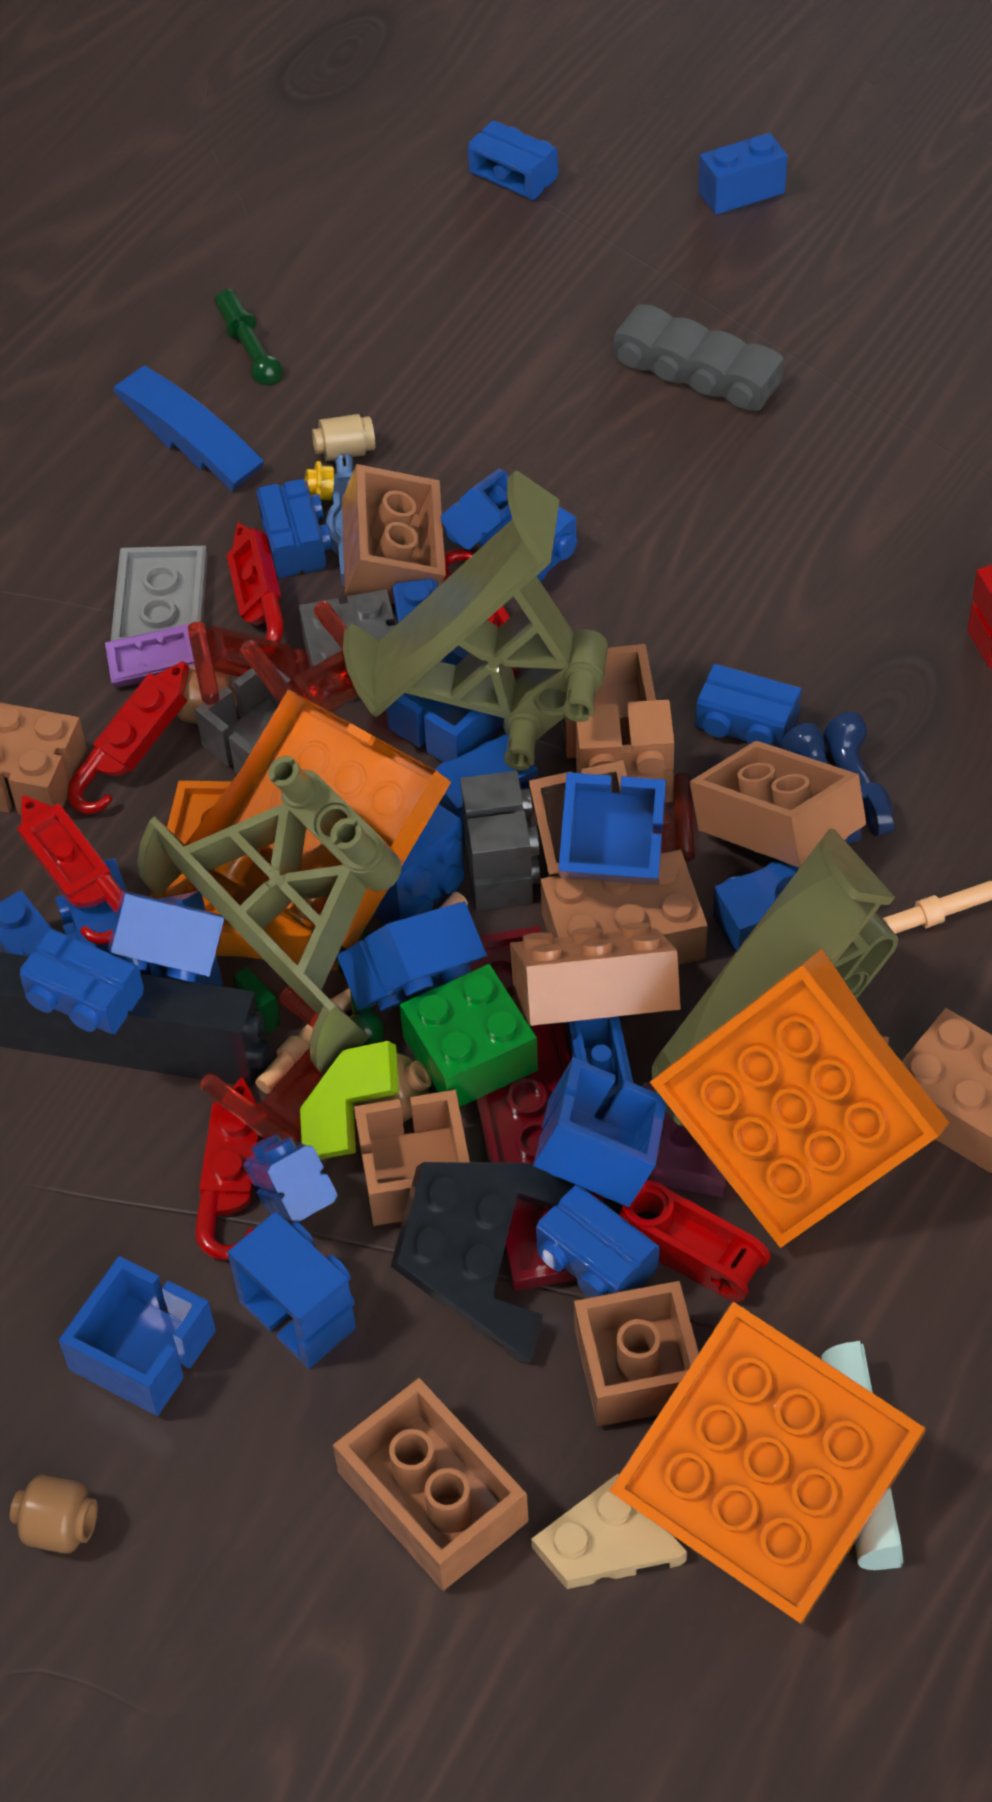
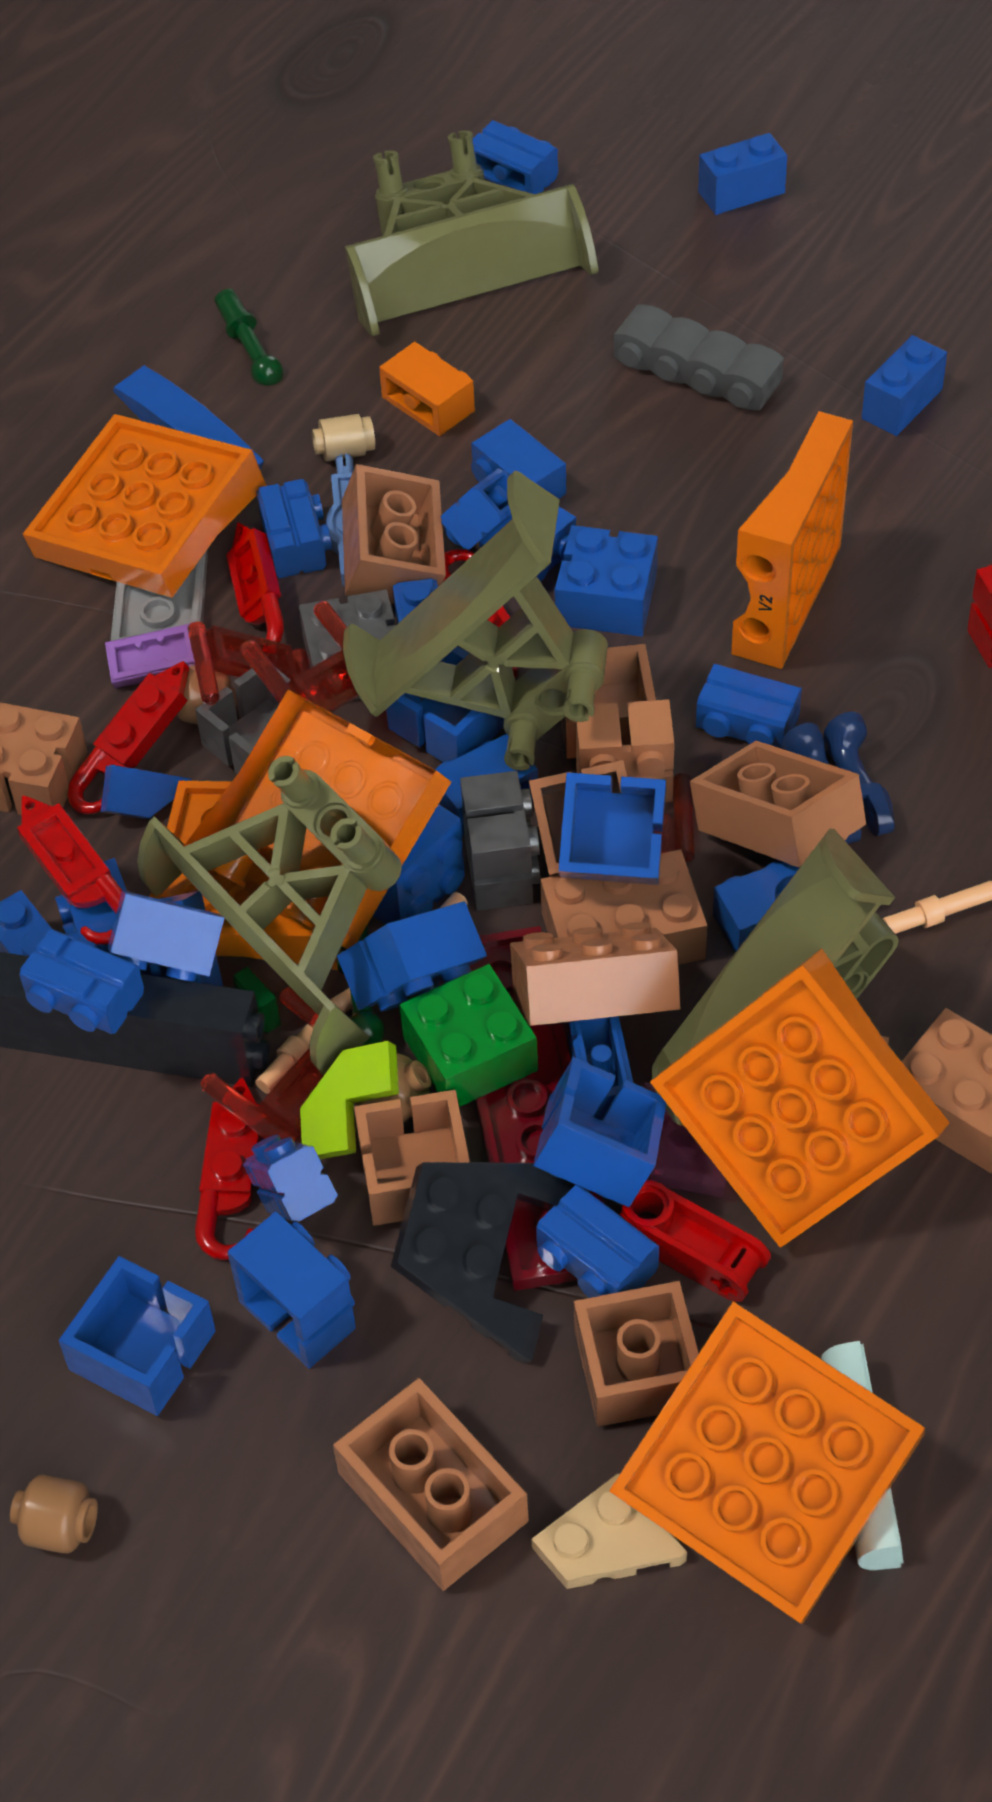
yellow plate [304,461,334,501] -> none
none -> orange piece [22,414,267,598]
none -> blue tile [101,765,192,819]
none -> olive piece [345,130,599,337]
none -> orange brick [379,341,475,437]
none -> blue brick [471,419,566,499]
none -> blue piece [555,525,658,637]
none -> orange piece [731,411,853,669]
none -> blue brick [861,335,947,436]

